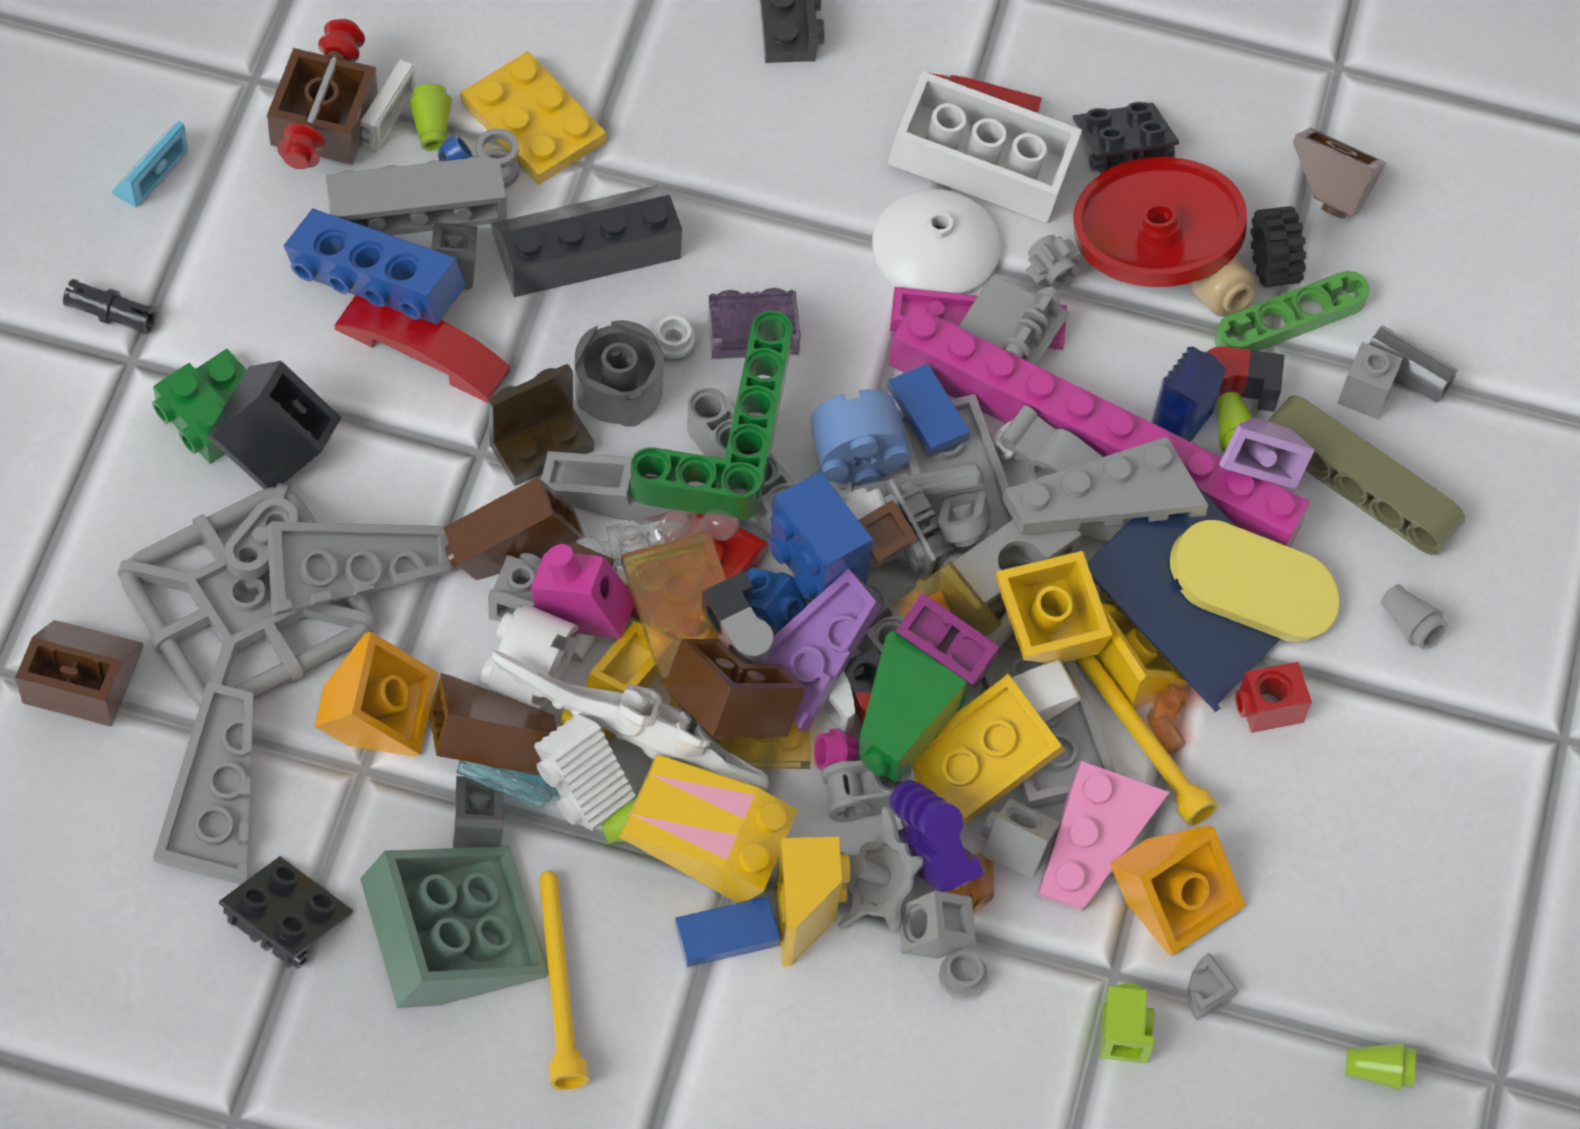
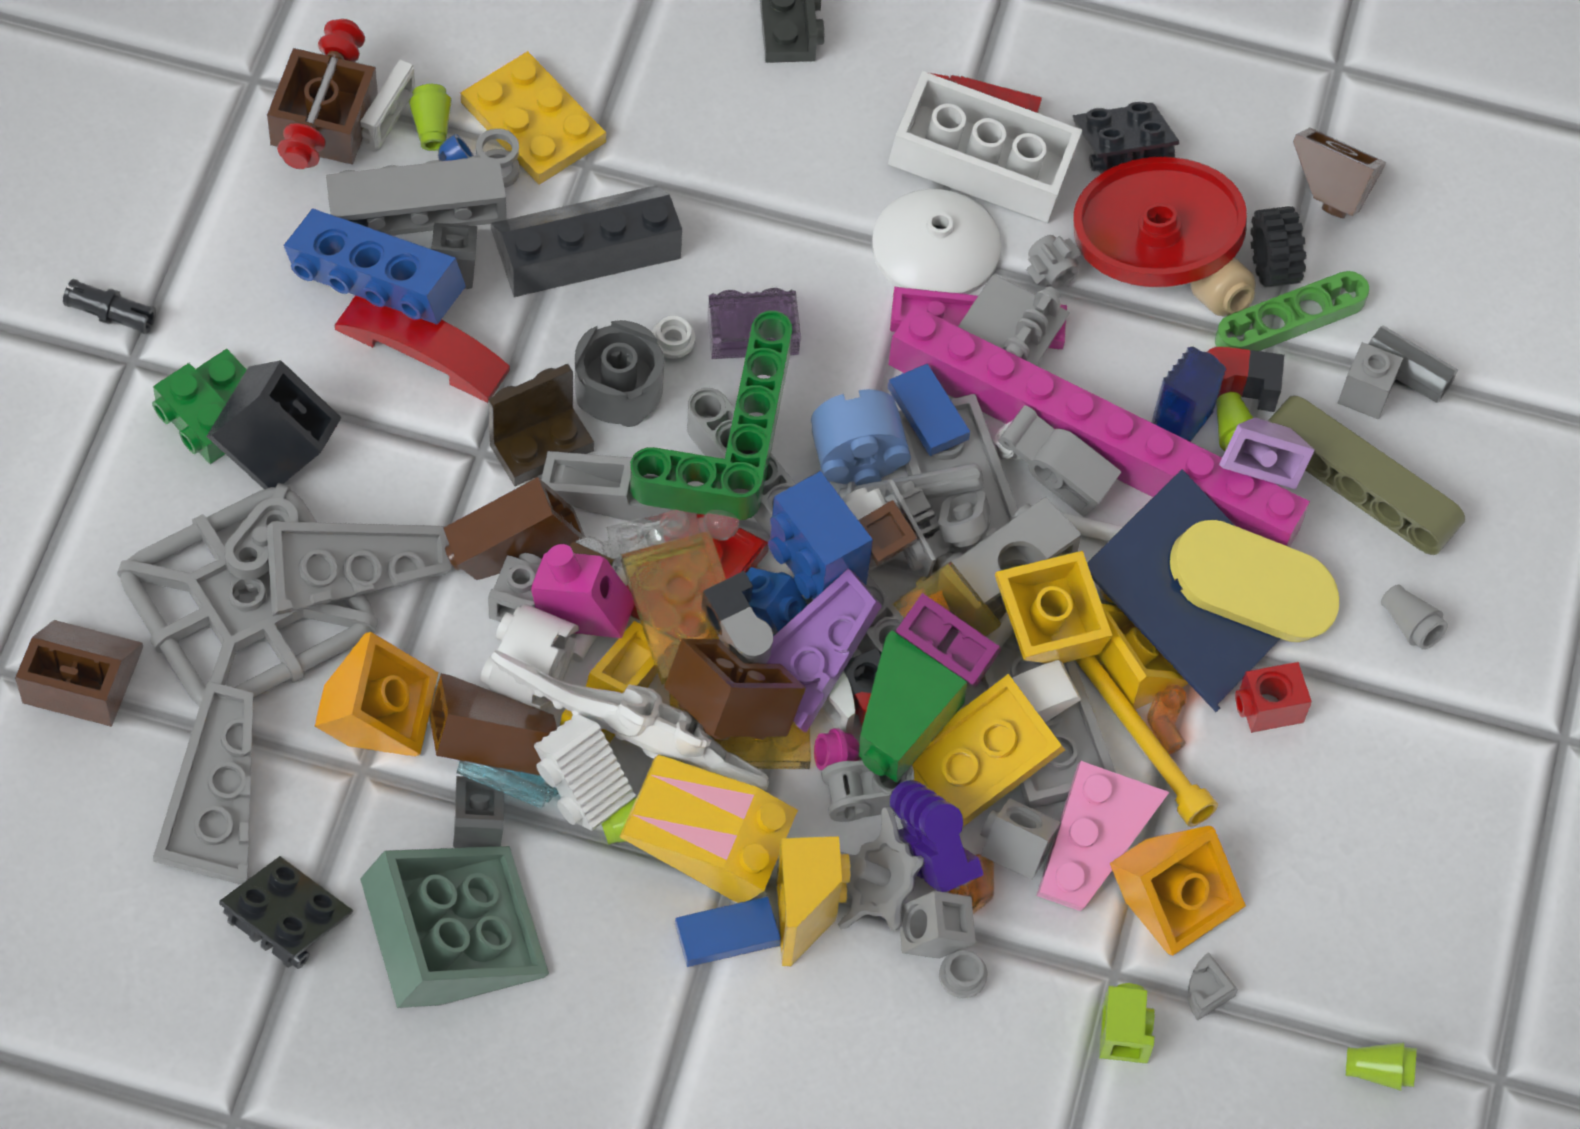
medium azure slope [112,121,188,207] -> none
yellow piece [539,870,589,1090] -> none
light grey wing [1002,437,1208,535] -> none

